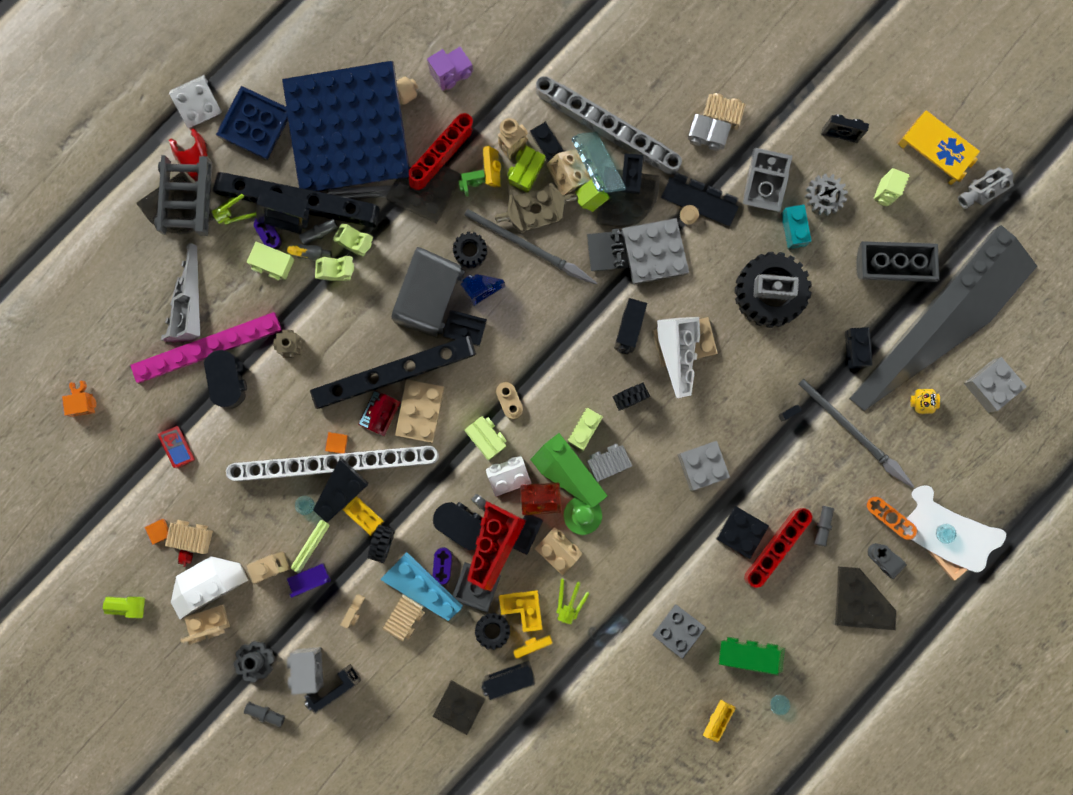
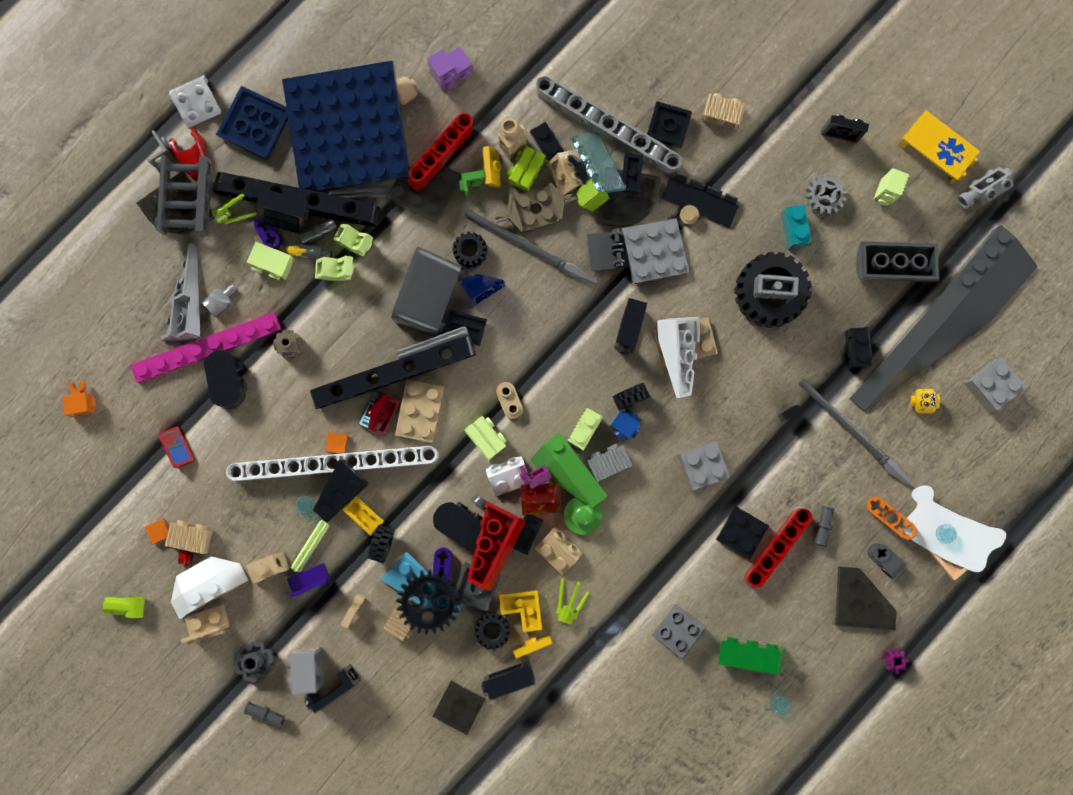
light grey brick [688,114,731,151] -> none
yellow plate [703,700,736,743] -> none
light grey slope [743,148,793,212] -> none
none -> light grey bracket [147,130,172,167]
none -> light grey piece [202,284,237,317]
none -> black gear [396,569,460,635]
none -> light grey axle [397,327,469,359]
none -> magenta bracket [519,465,552,489]
none -> black bar [568,155,588,184]
none -> blue brick [609,409,641,440]
none -> black plate [647,101,692,148]
none -> magenta gear [882,648,909,674]

